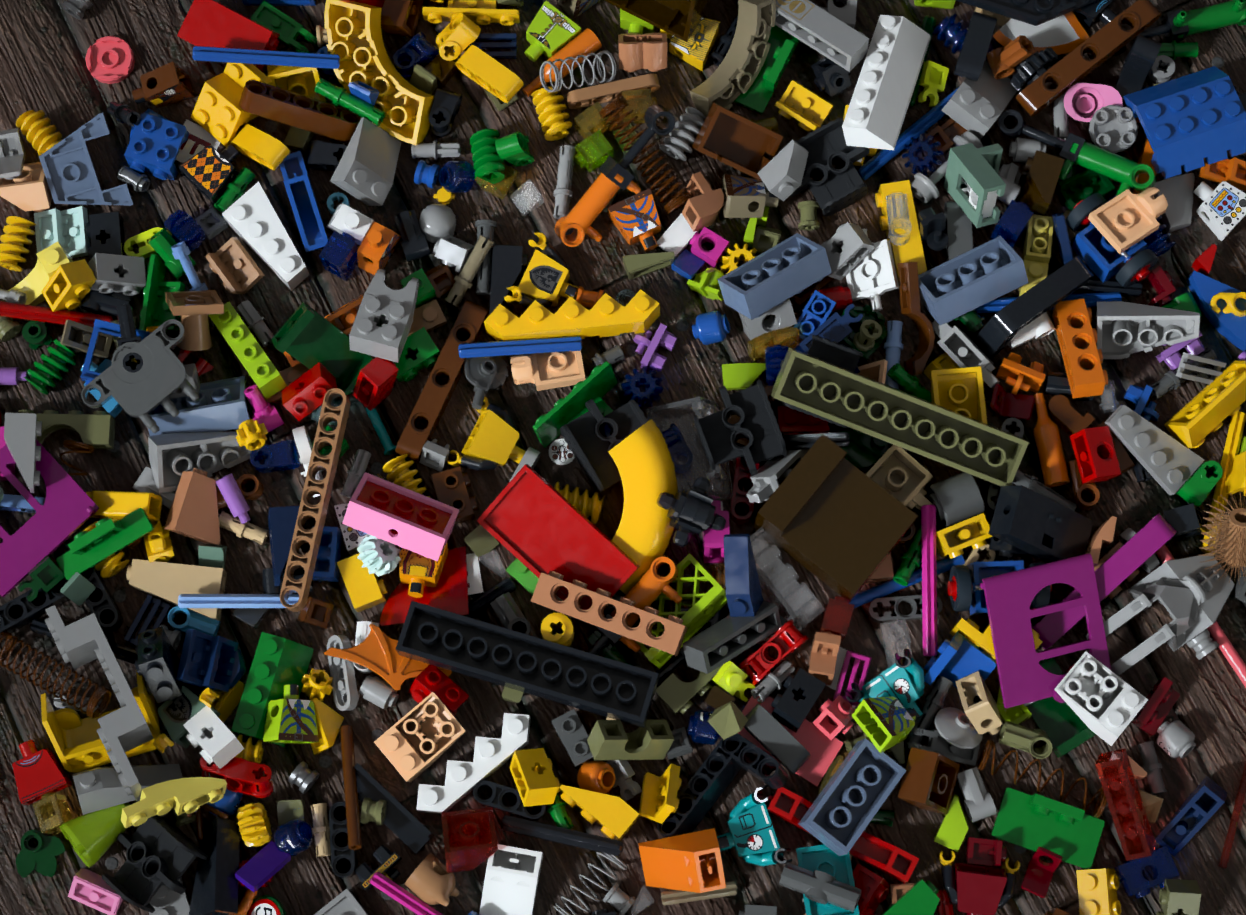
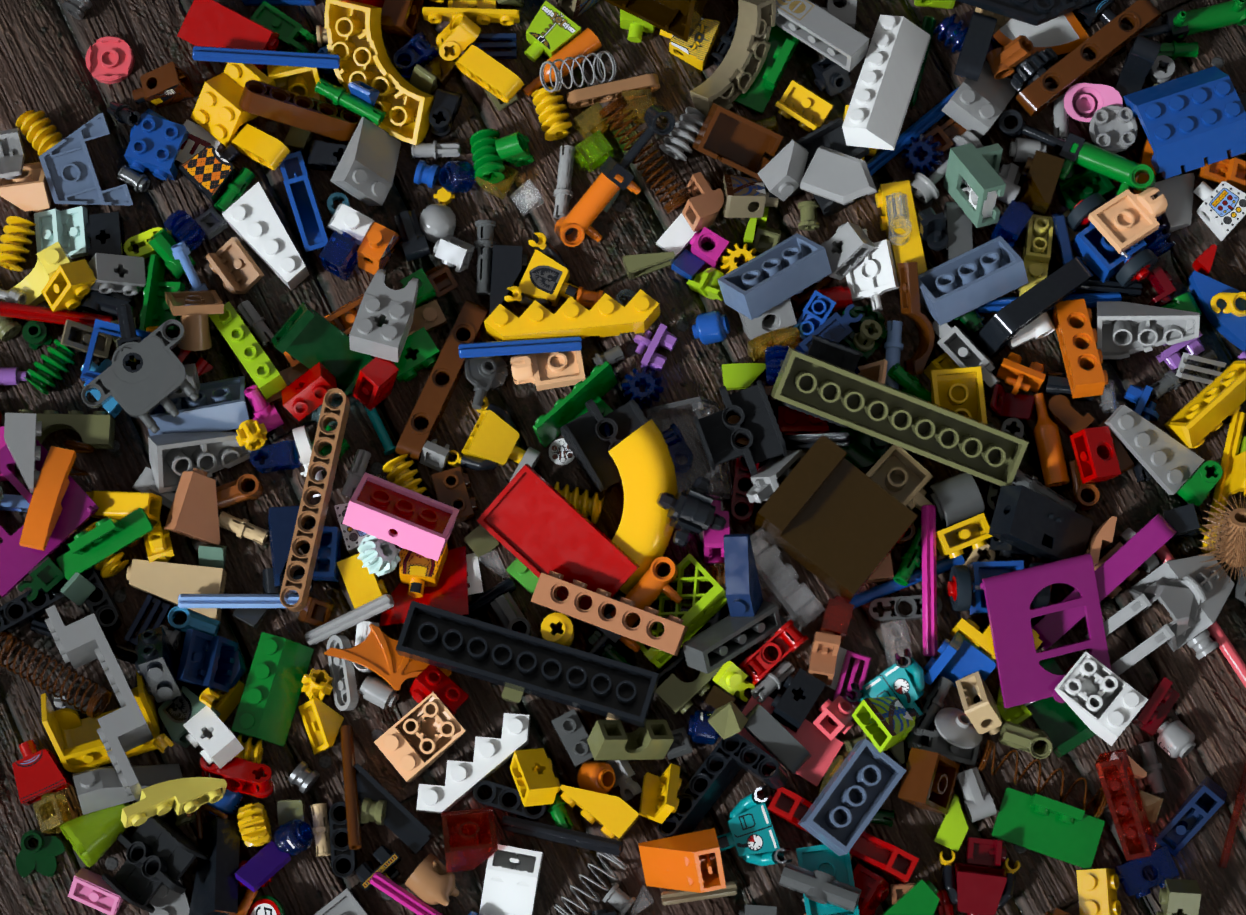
medium lavender cylinder [215,473,251,524] -> none
torso [263,684,319,744] -> none
dark tan pin [445,235,494,307] -> none
torso [608,188,661,252] -> none
nougat brick [618,33,667,73] -> none
neon yellow plate [918,60,949,107] -> none
dark red bracket [1021,847,1063,898] -> none
none -> orange slope [19,446,77,551]
none -> light grey axle [304,594,395,645]
none -> light grey tile [800,146,877,205]

